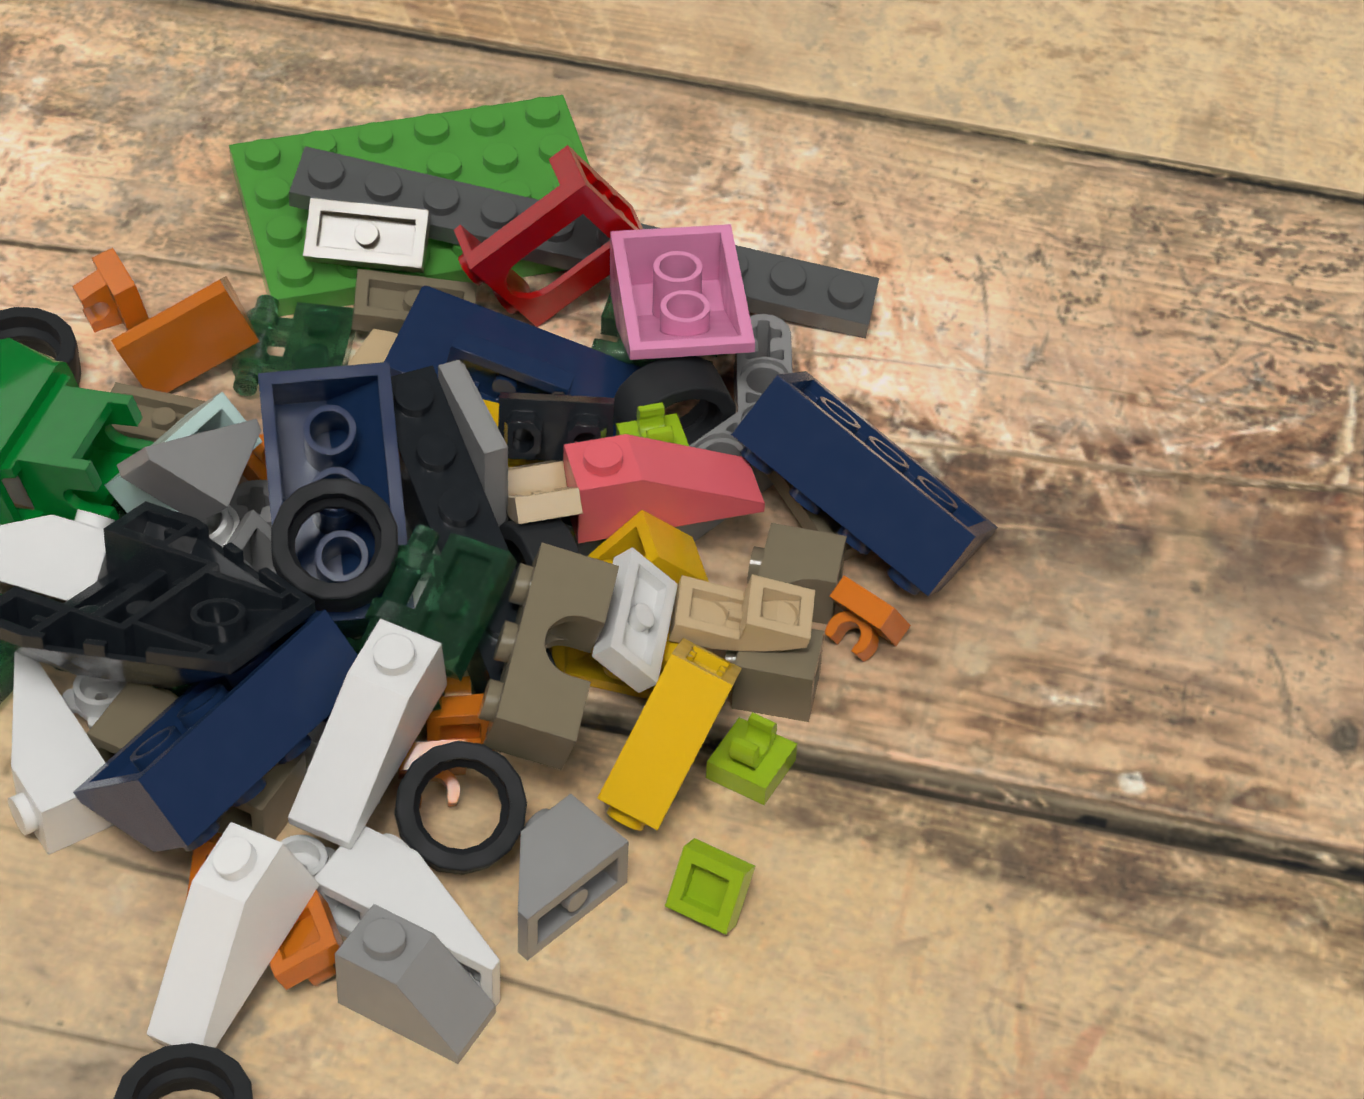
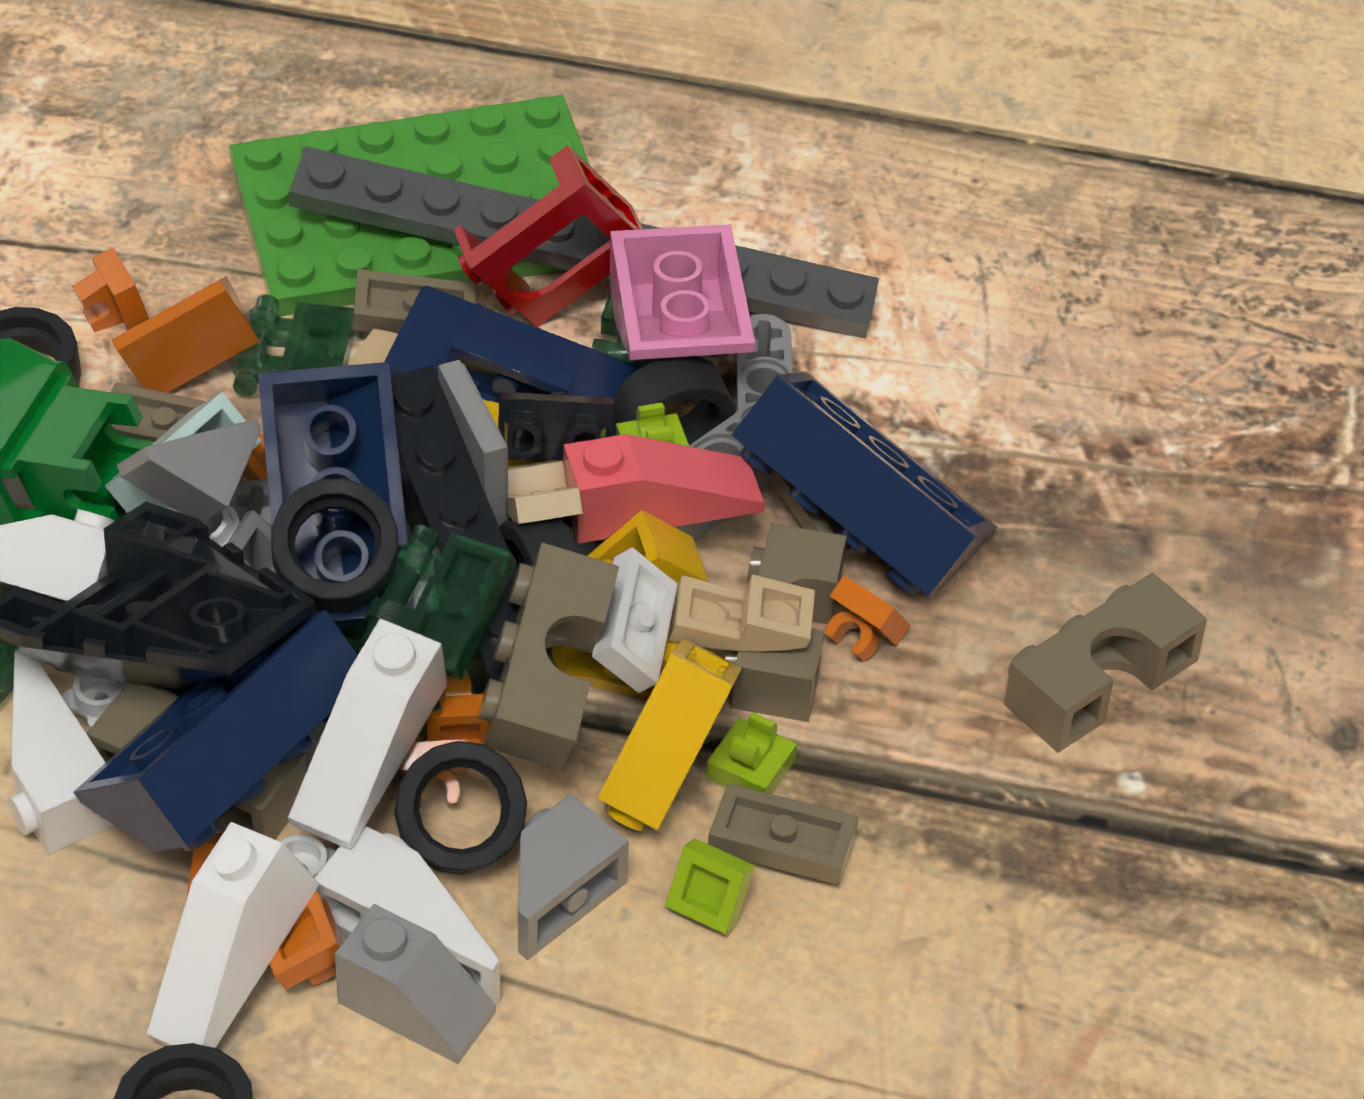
plate [303,198,431,273] -> none
none -> dark tan plate [708,783,859,885]
none -> dark tan arch [1004,572,1207,753]

